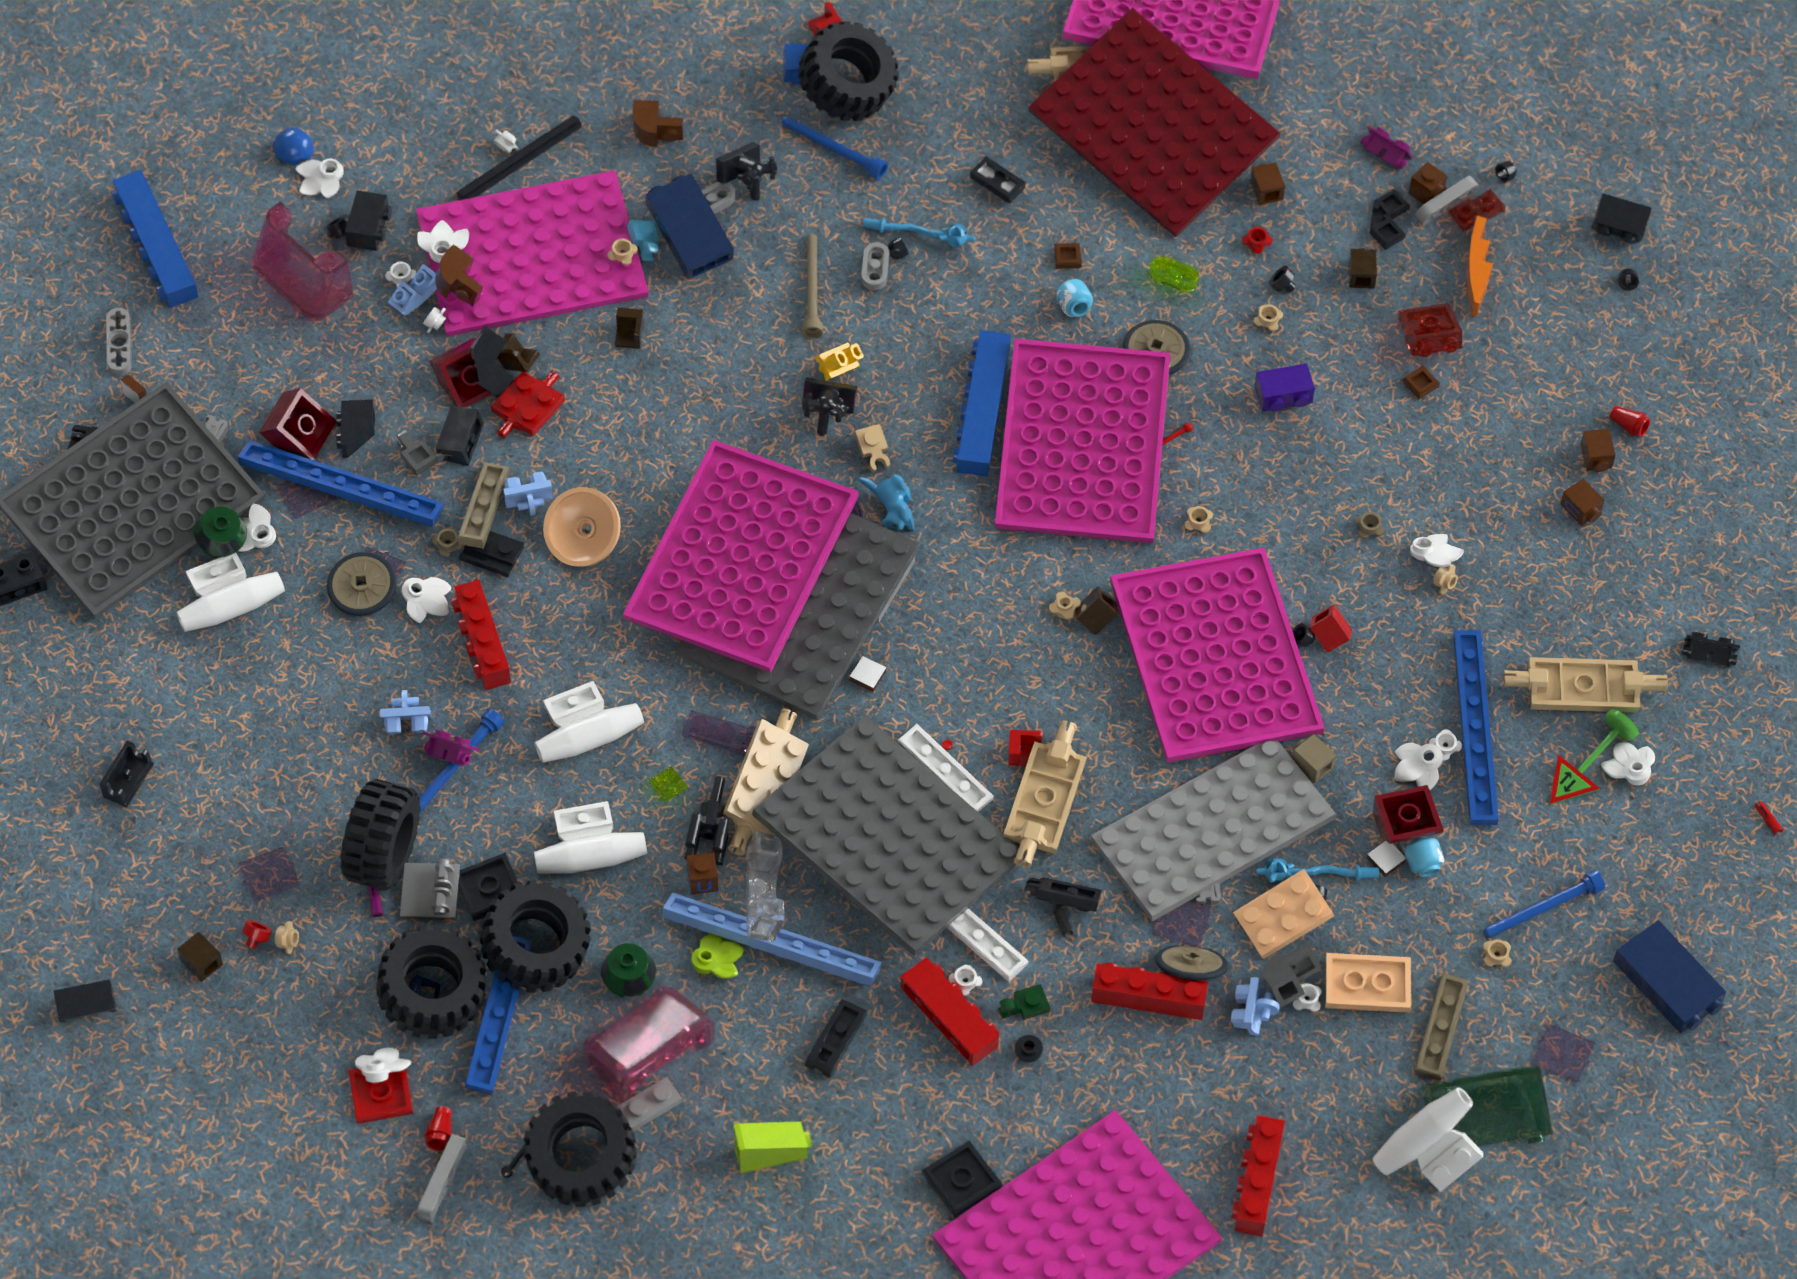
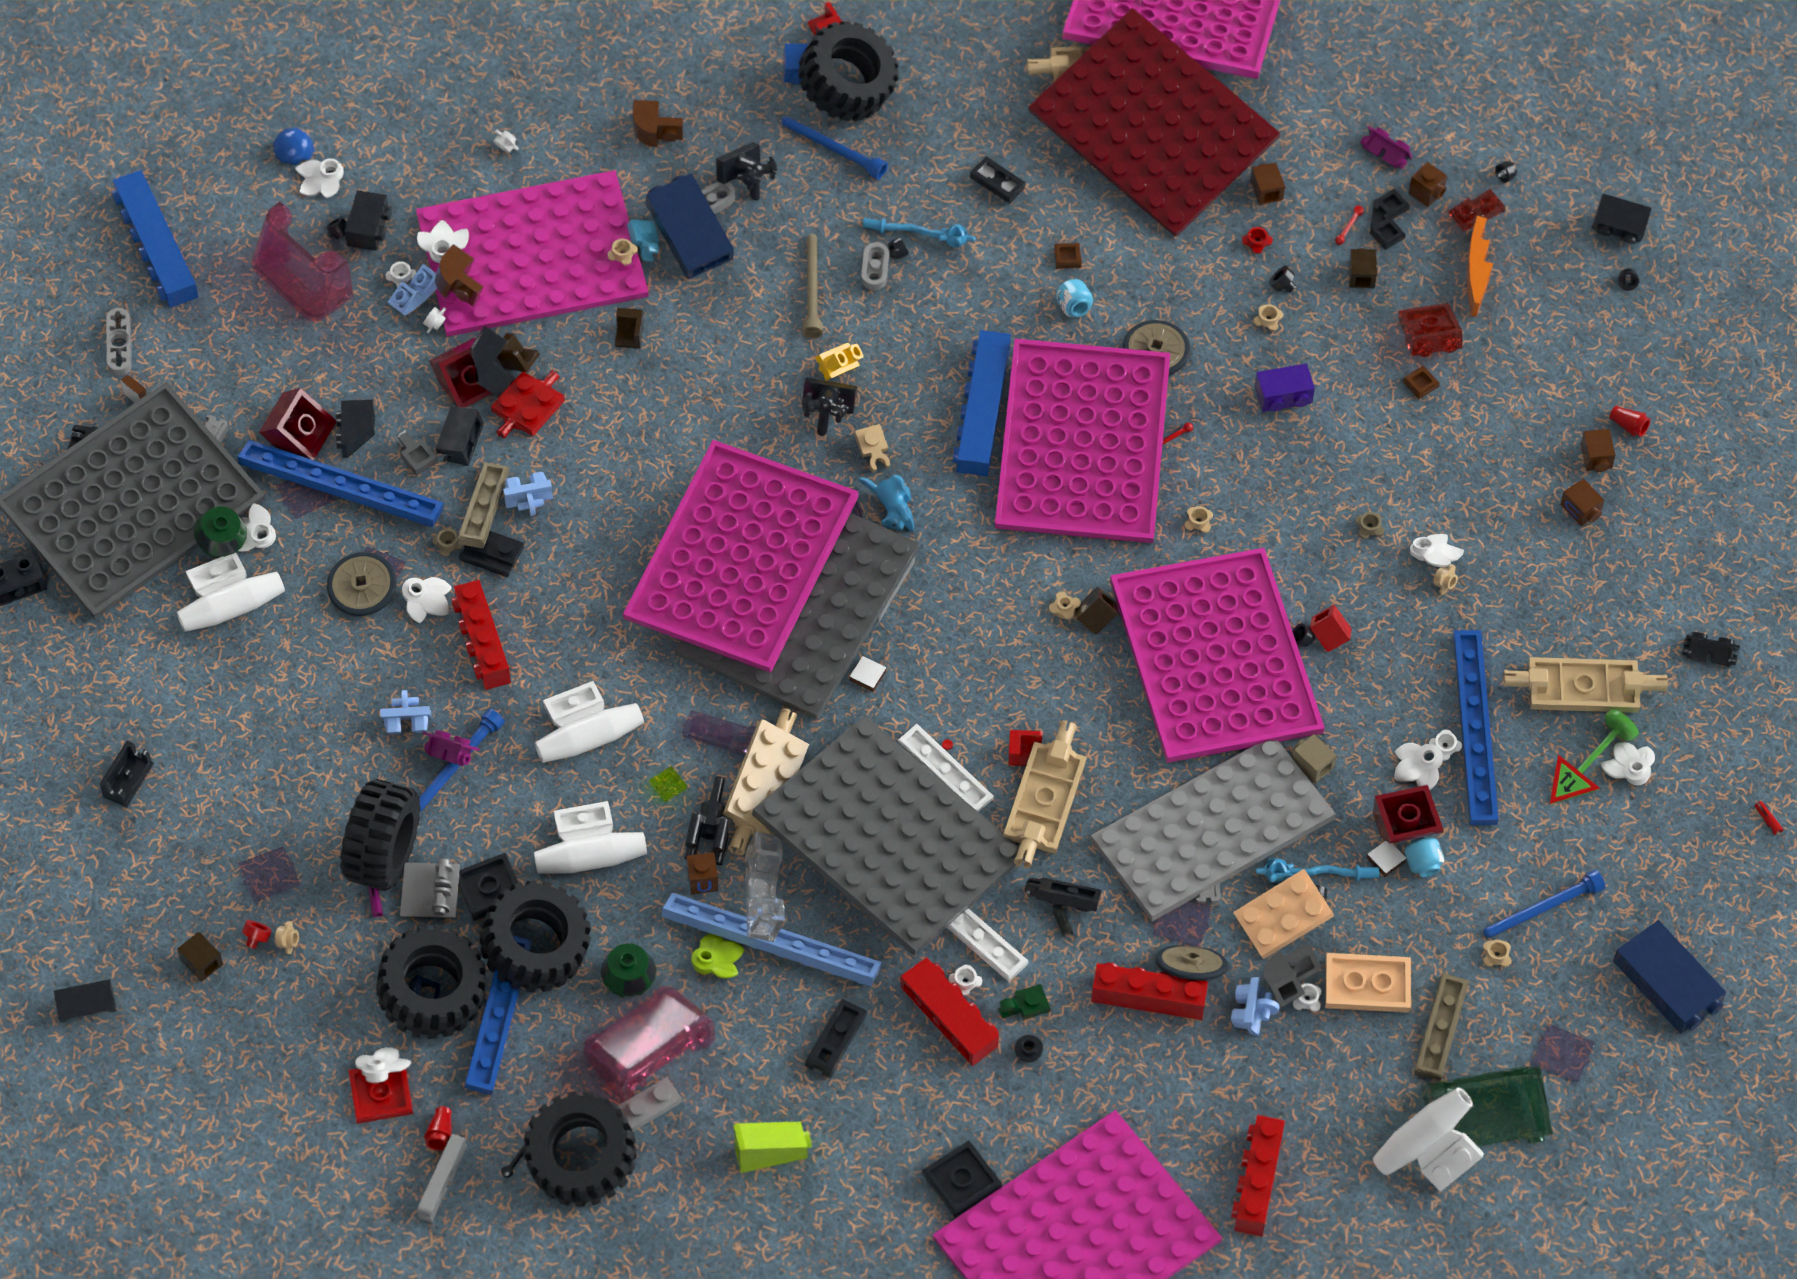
black axle [456,116,582,200] -> none
light nougat dish [543,487,620,567] -> none
clear neon green plate [1149,256,1199,292] -> none
light grey beam [1415,176,1479,225] -> none
none -> red hinge [1335,205,1364,245]

